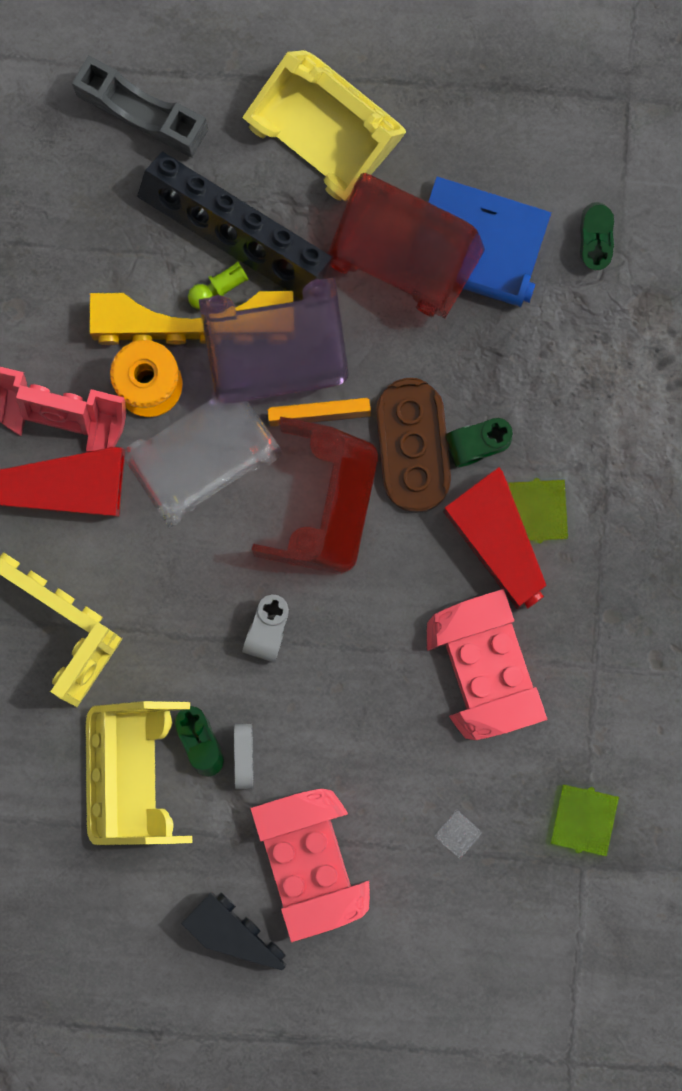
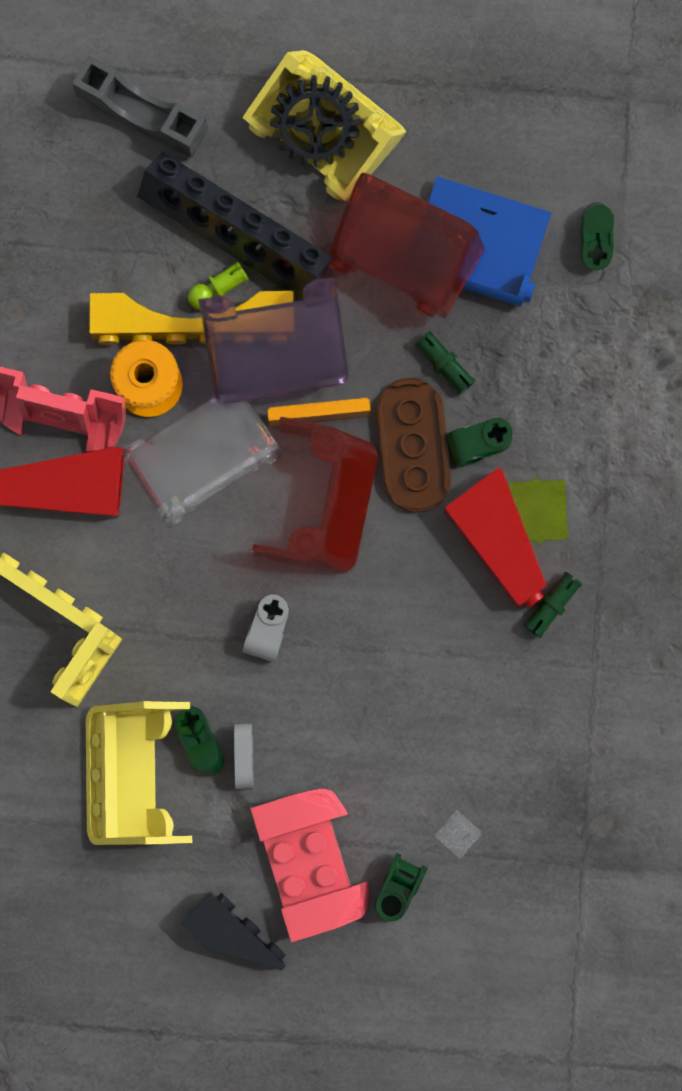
coral piece [427,589,548,740] -> none
clear neon green piece [550,784,619,856] -> none
none -> black gear [270,74,361,167]
none -> dark green piece [375,853,428,922]
none -> dark green pin [415,331,476,395]
none -> dark green pin [523,571,582,639]

